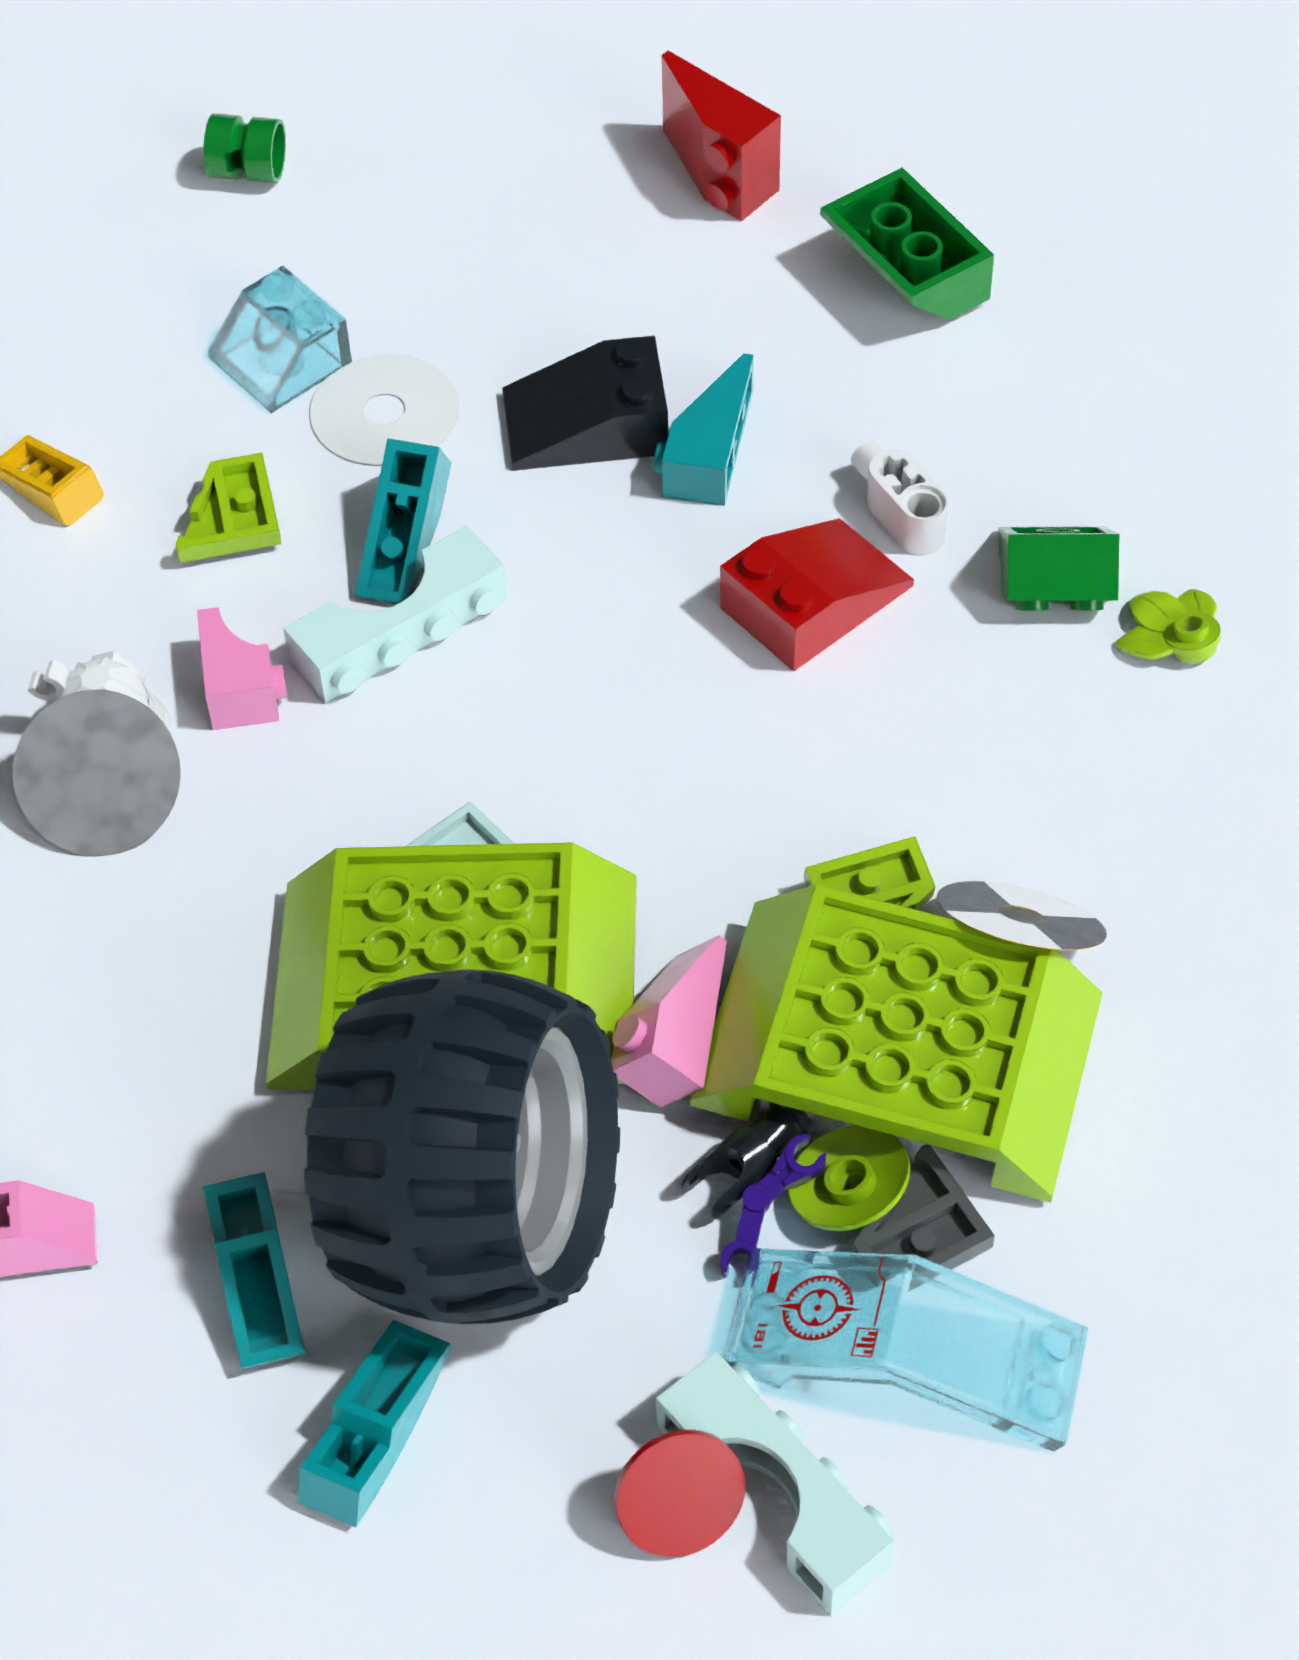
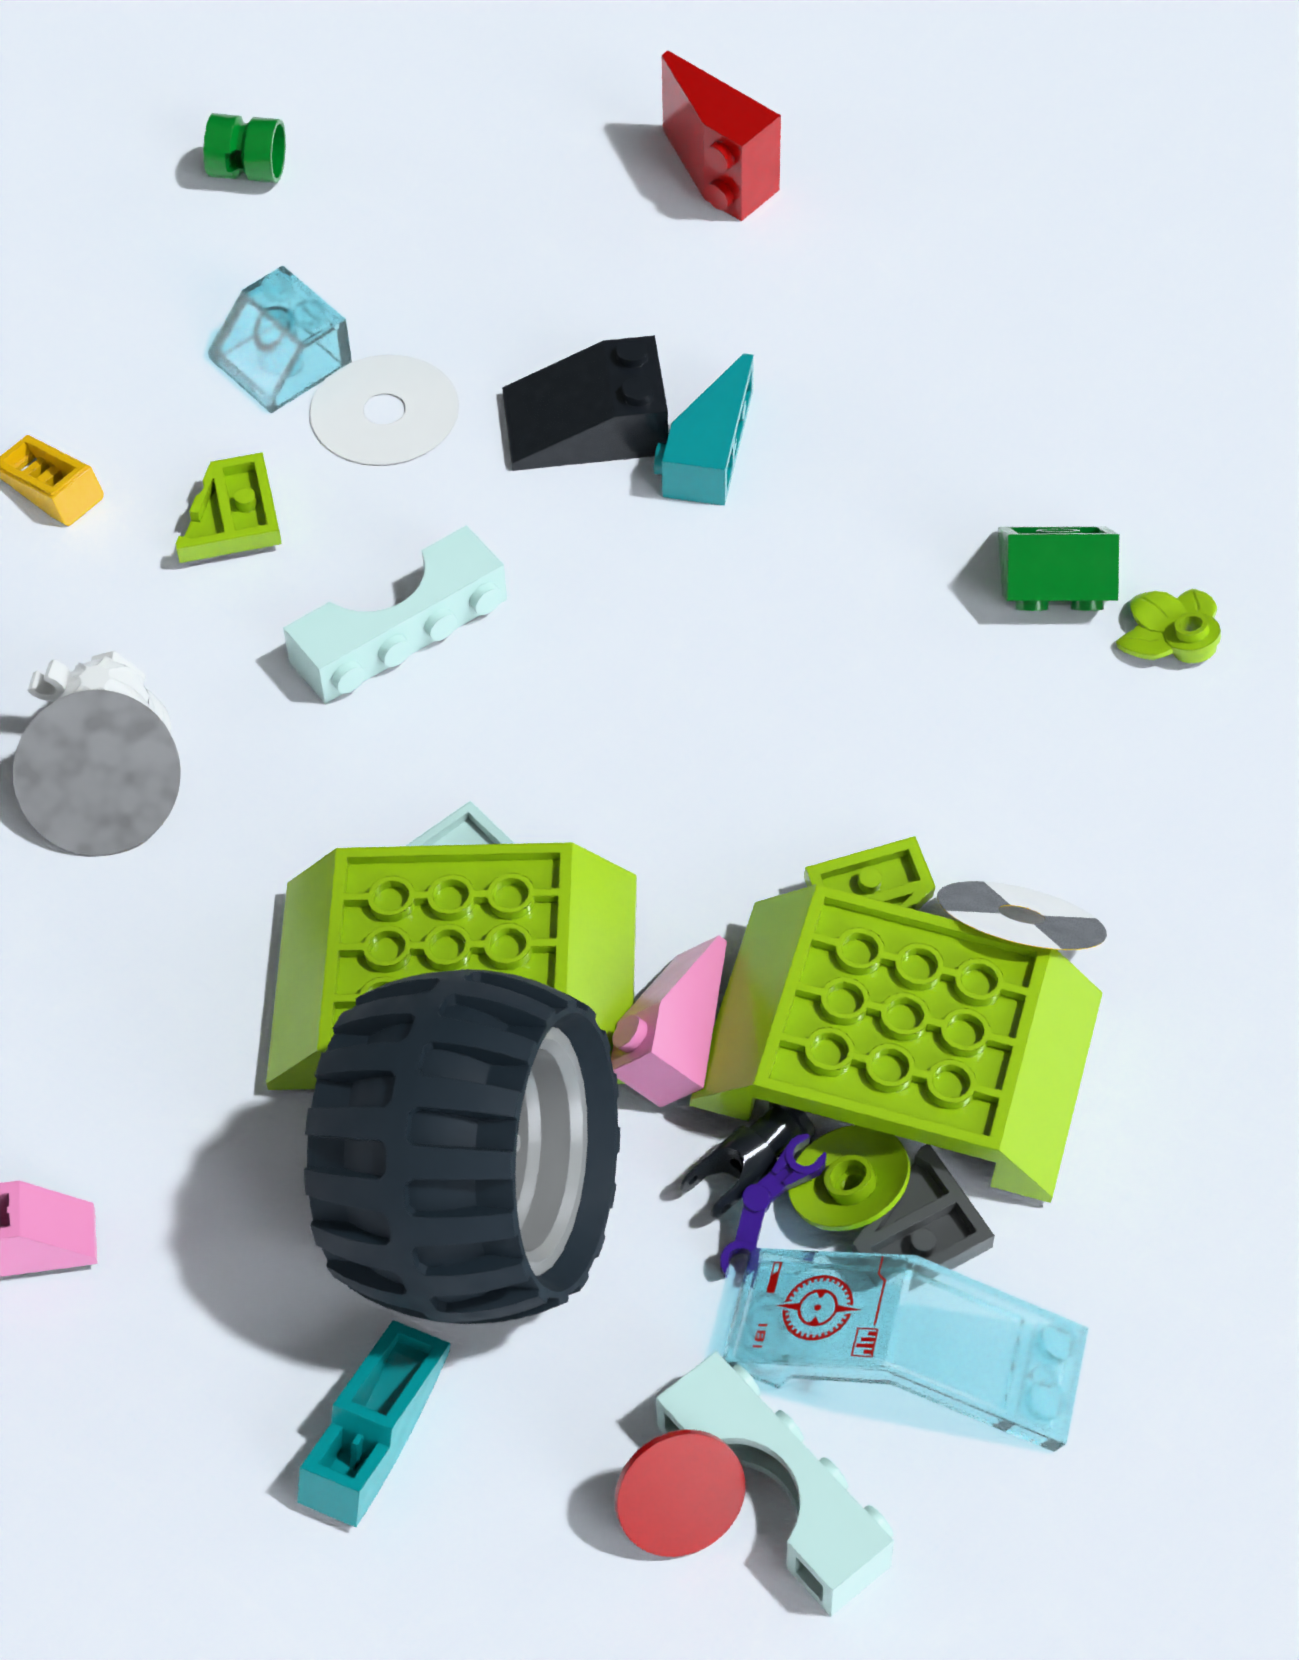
bright pink arch [197,607,287,730] -> none
teal slope [203,1172,305,1370] -> none
teal slope [355,438,452,604] -> none
red slope [720,518,914,671] -> none
green slope [820,167,994,320] -> none
white piece [851,441,948,555] -> none

